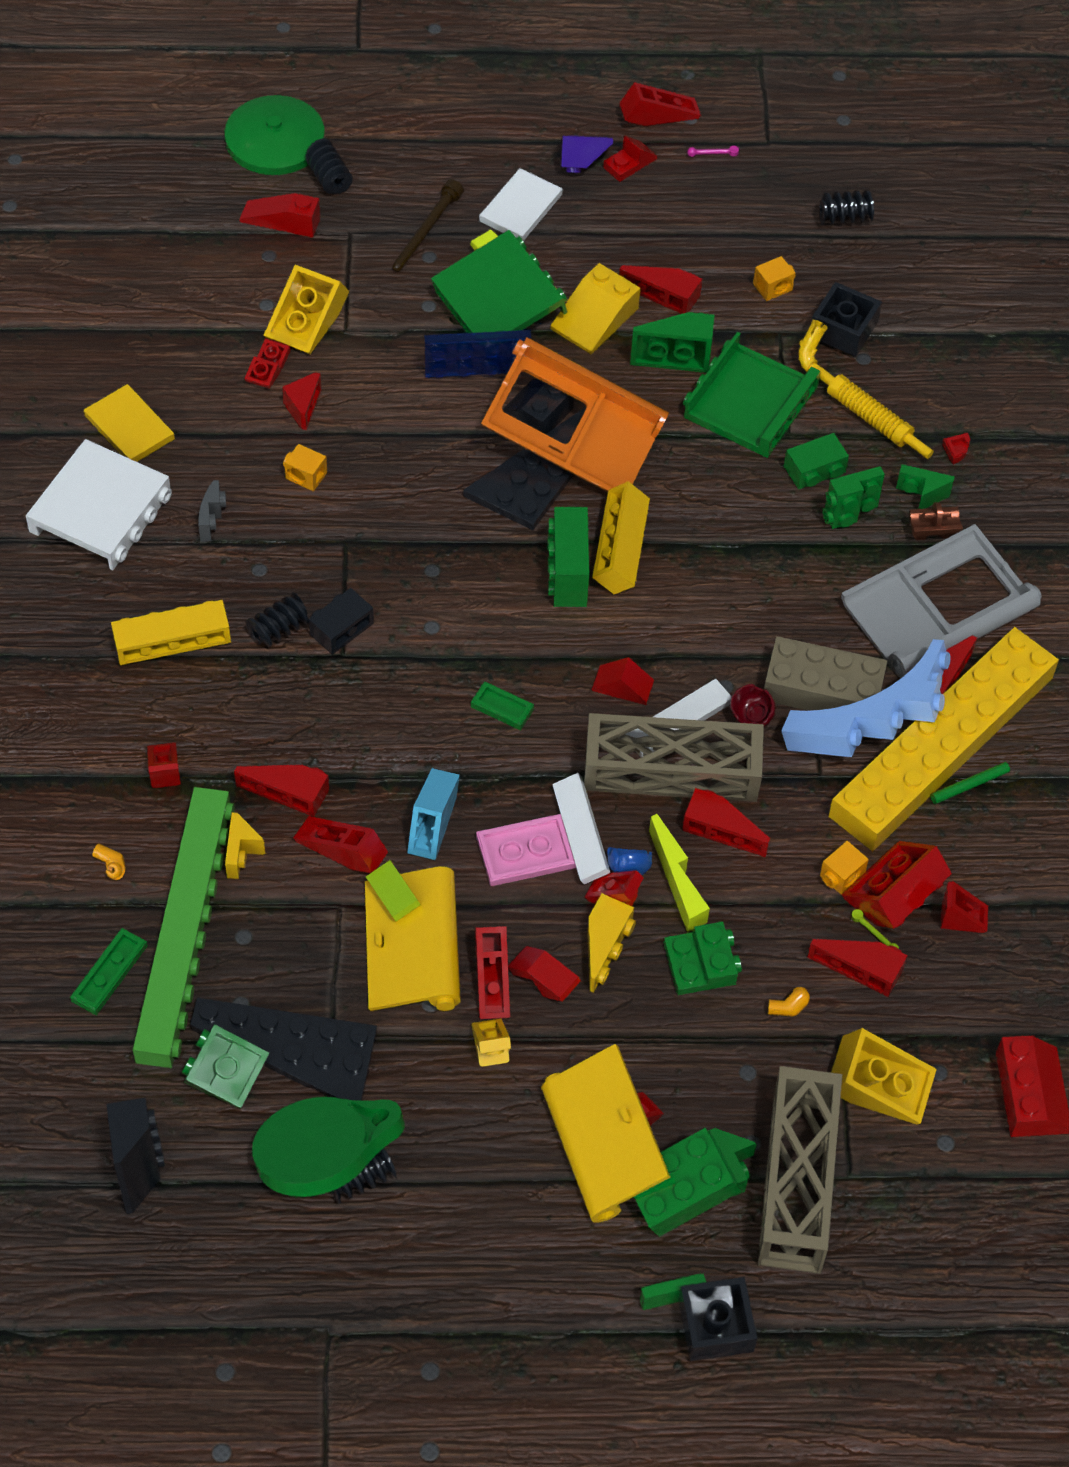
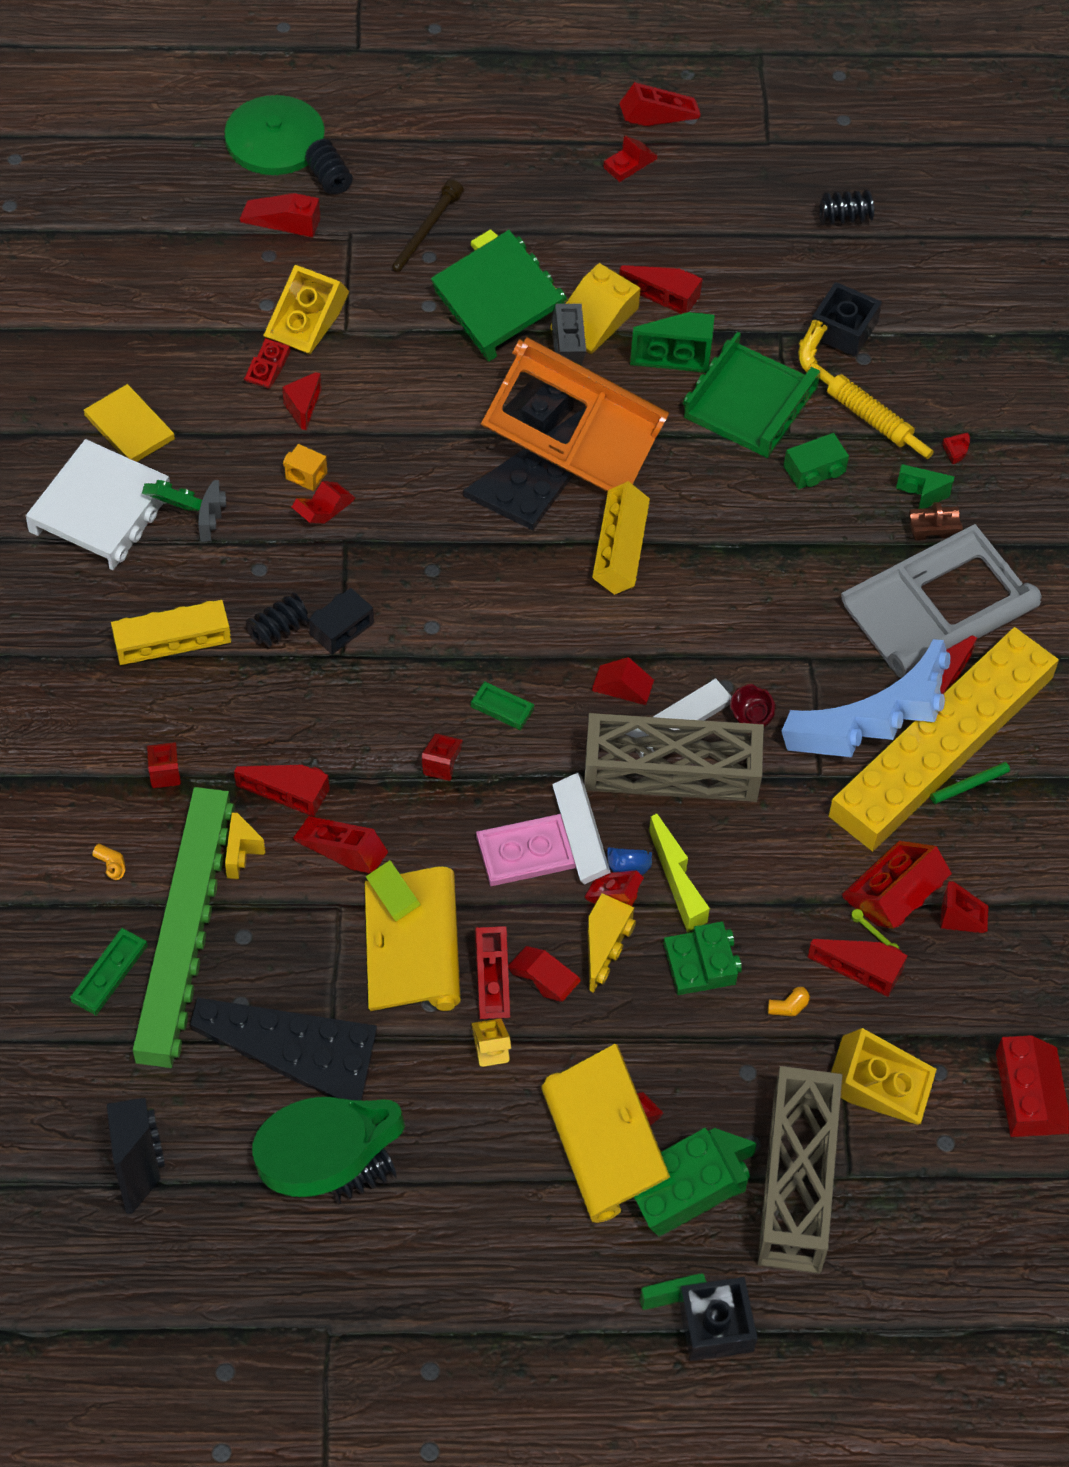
green plate [181,1024,269,1109] -> none
medium azure slope [407,768,460,860] -> none
clear blue plate [424,330,531,378] -> none
white tile [479,168,562,241] -> none
green brick [548,507,589,607] -> none
dark purple slope [561,135,613,173] -> none
red slope [682,788,770,857] -> none
dark pink hinge [687,146,739,157] -> none
light orange brick [753,256,796,301] -> none
dark tan brick [764,636,887,711] -> none
light orange brick [820,841,869,894] -> none
green plate [822,466,885,529] -> none
none -> green plate [142,480,202,511]
none -> red slope [291,481,355,524]
none -> red slope [422,733,463,781]
none -> dark grey brick [551,304,586,365]

